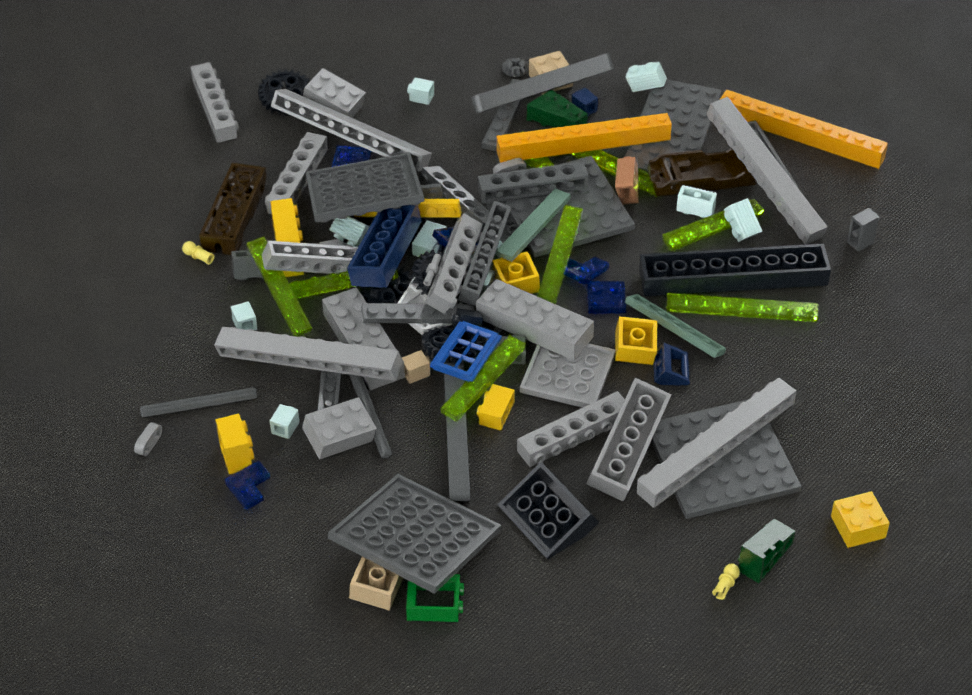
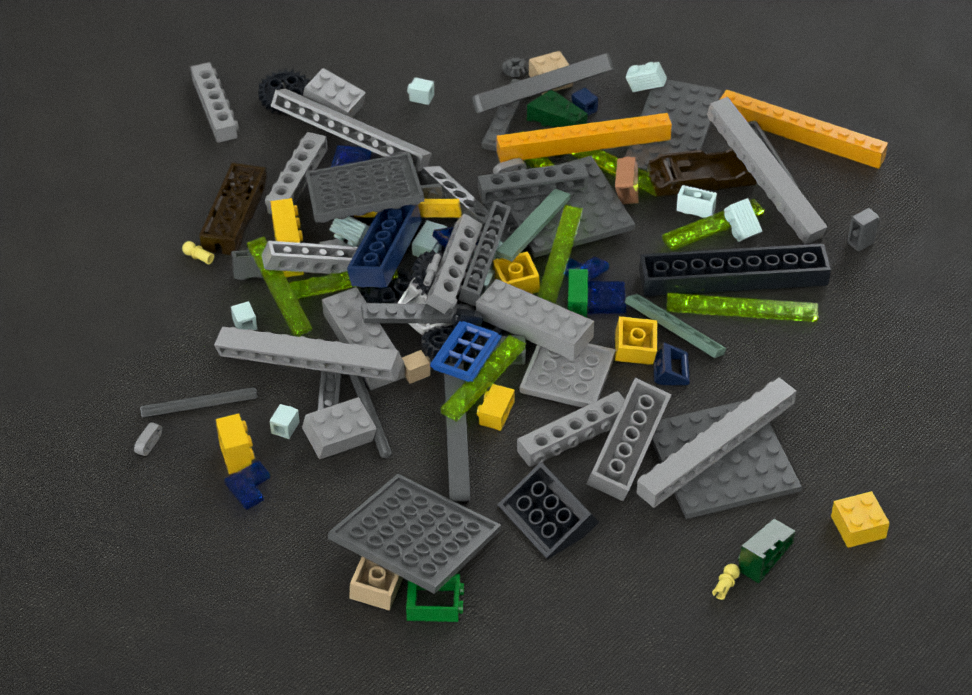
none -> green window [568,269,588,318]

